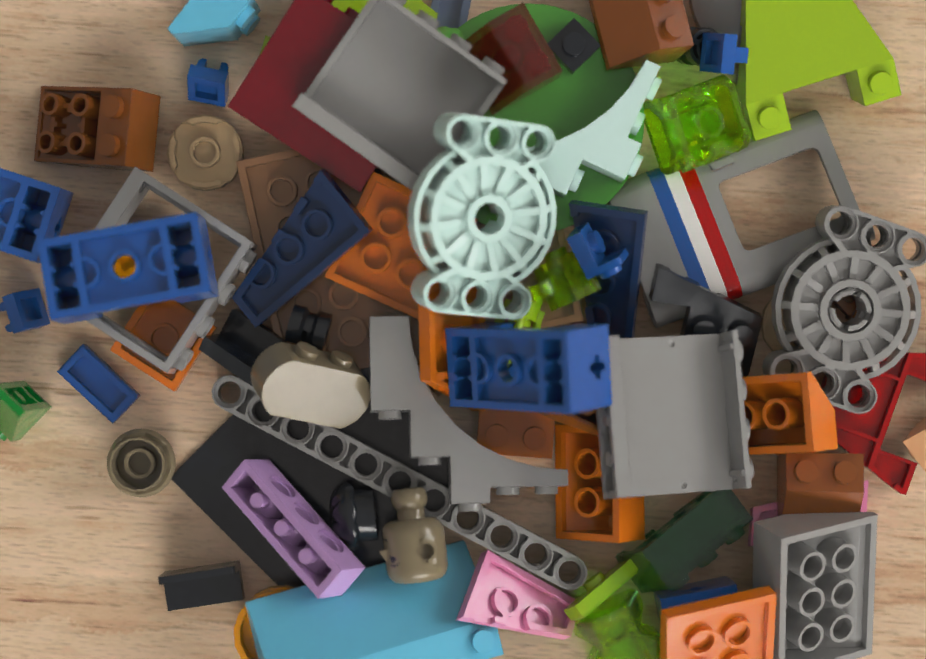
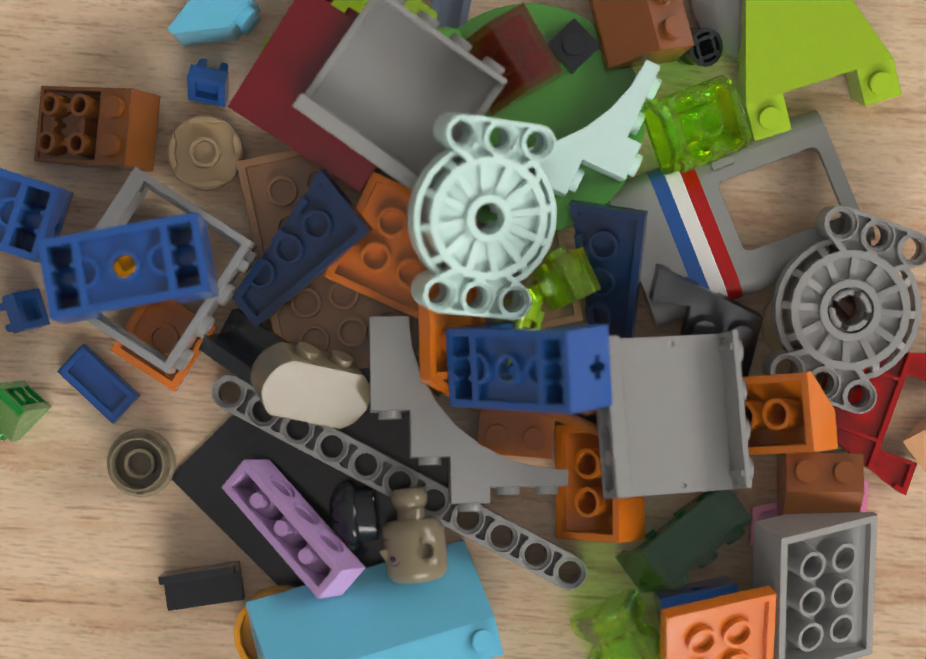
black wheel [285,304,333,351] -> none
bright pink wing [456,550,577,640] -> none
lime plate [563,559,639,621] -> none
blue bracket [566,222,629,280] -> none
blue tile [699,32,749,74] -> none

